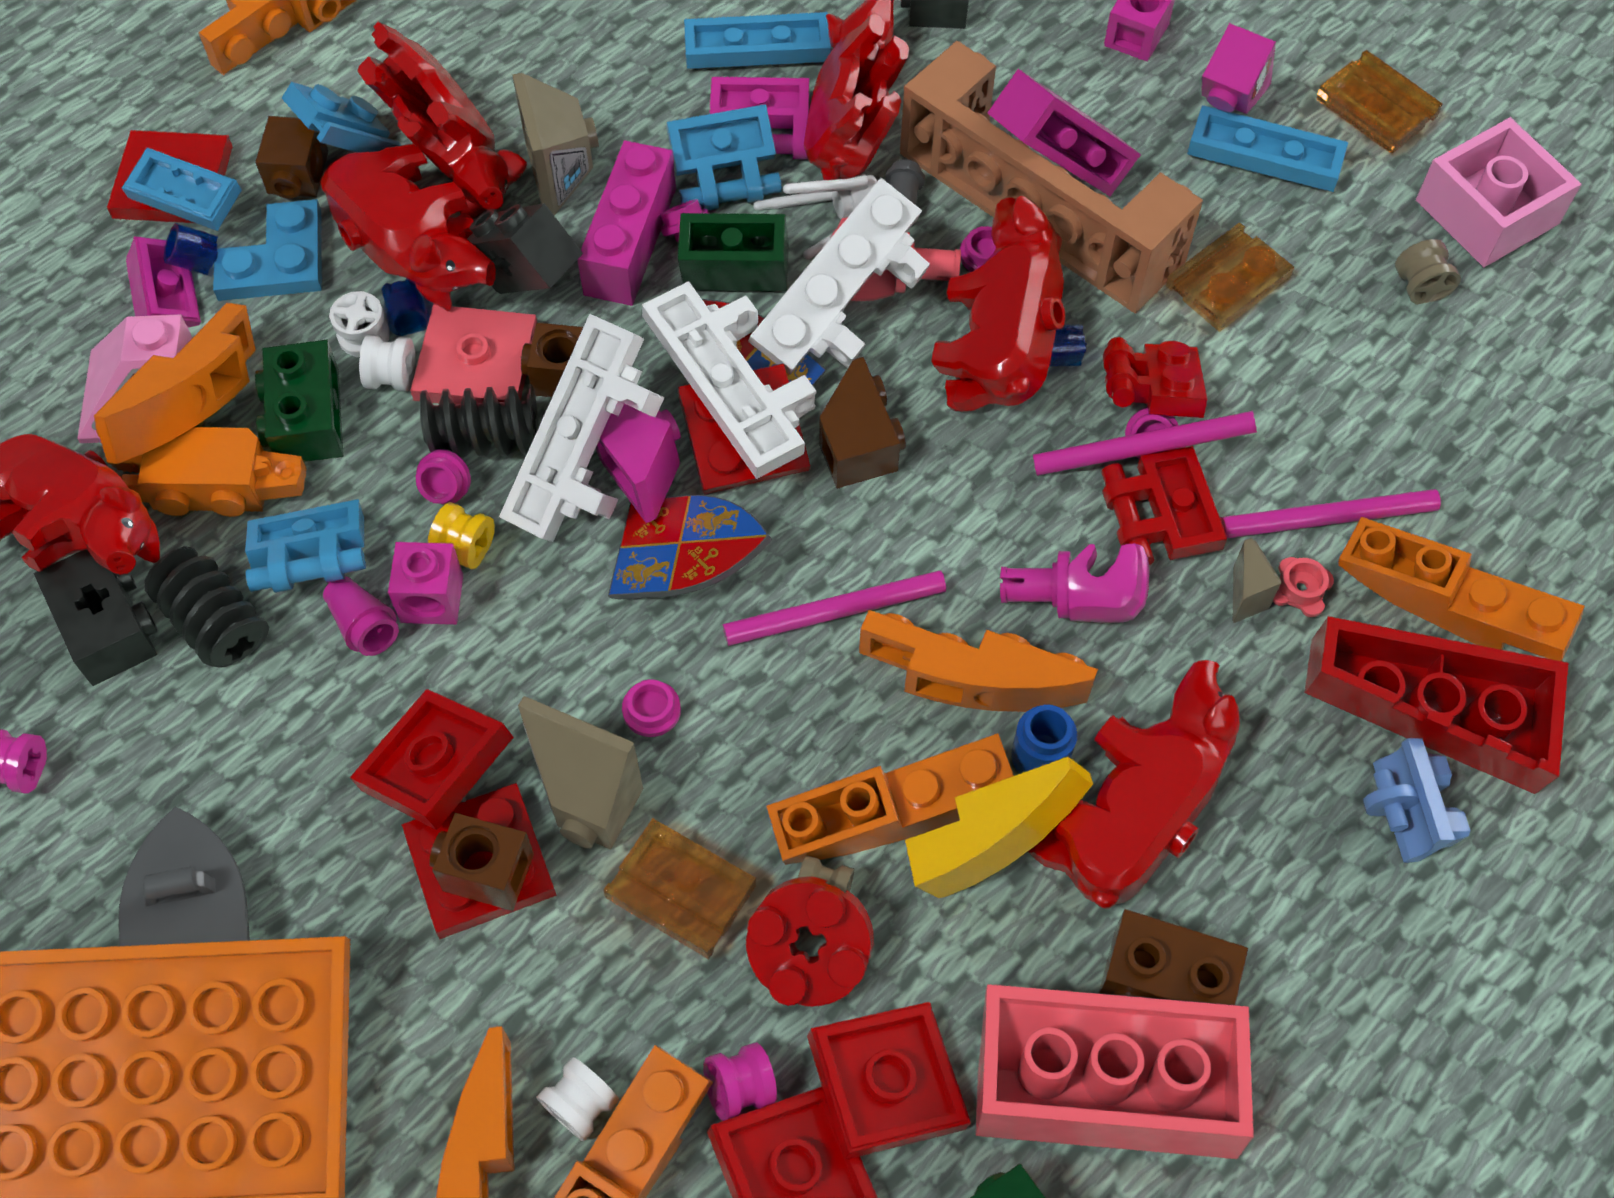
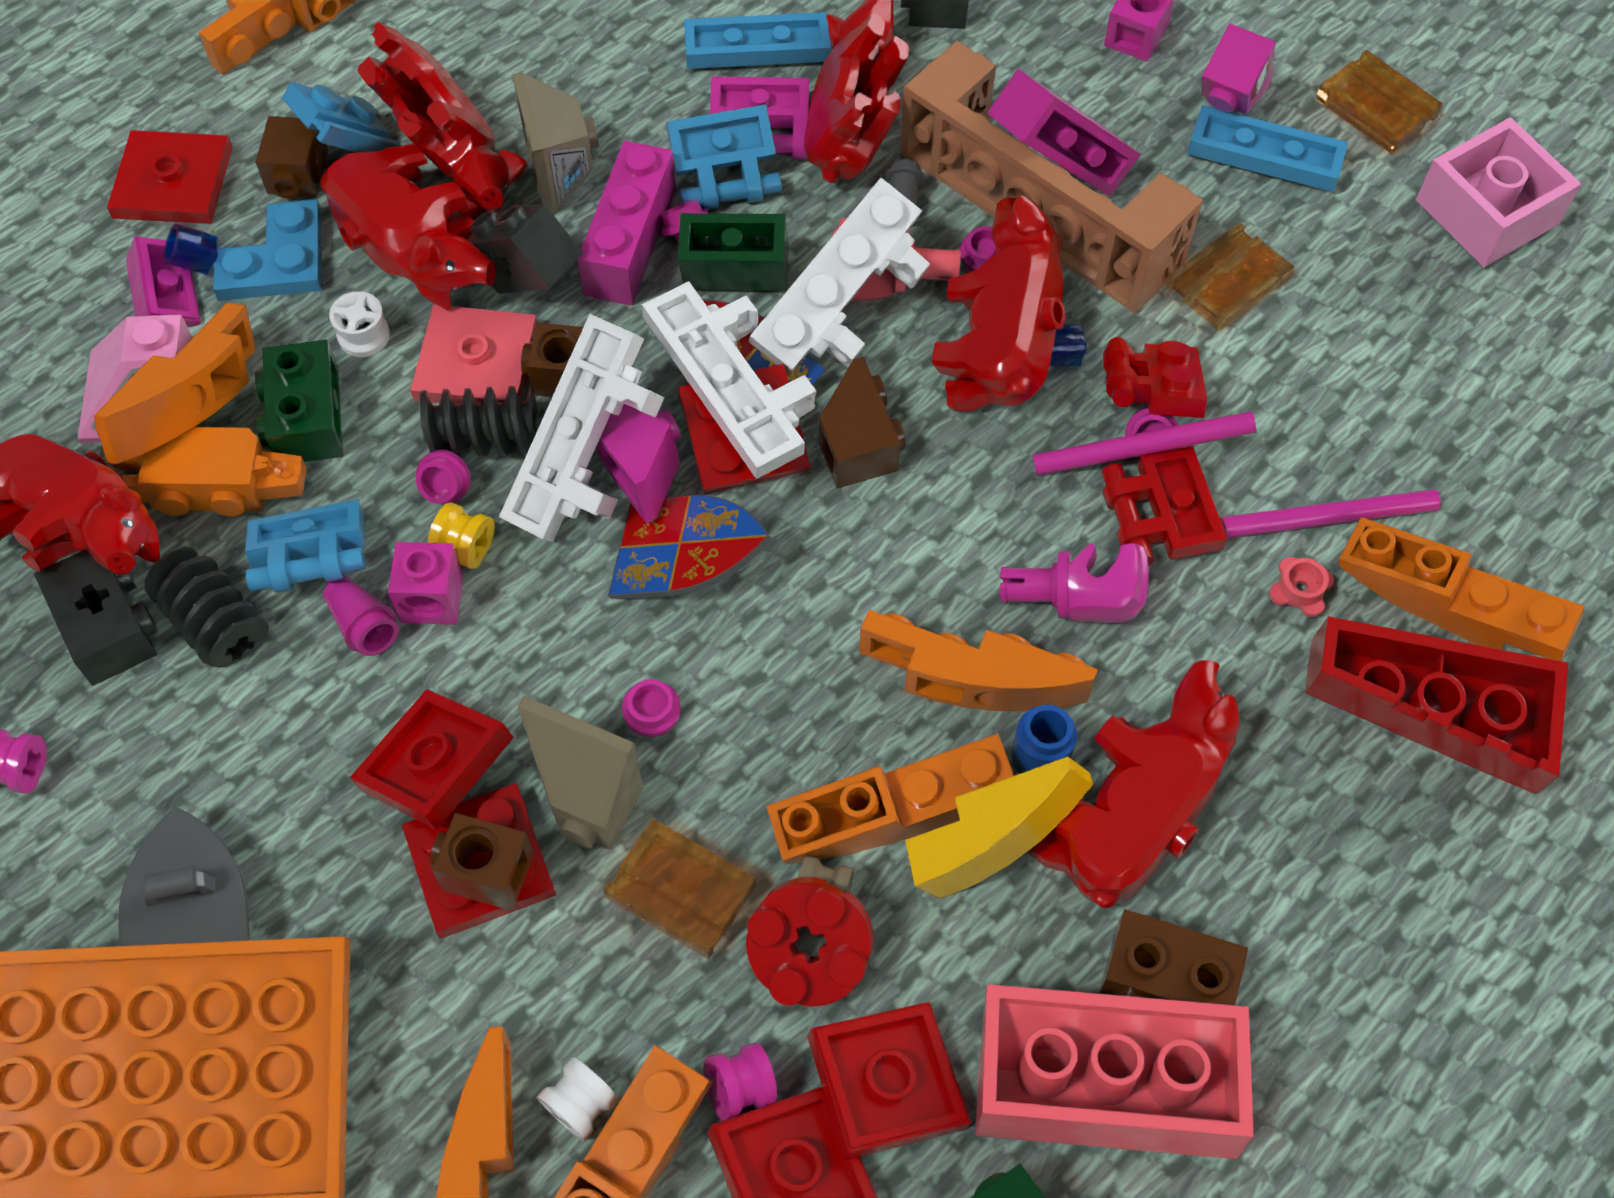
dark azure plate [122,148,242,231] -> none
white wheel [359,335,416,391] -> none
clear blue hose [381,278,430,336] -> none
dark pink bar [722,570,946,646] -> none
white plant [753,174,877,260] -> none
dark tan slope [1232,538,1281,623] -> none
medium blue hips [1363,738,1470,863] -> none
dark tan wheel [1395,239,1461,304] -> none

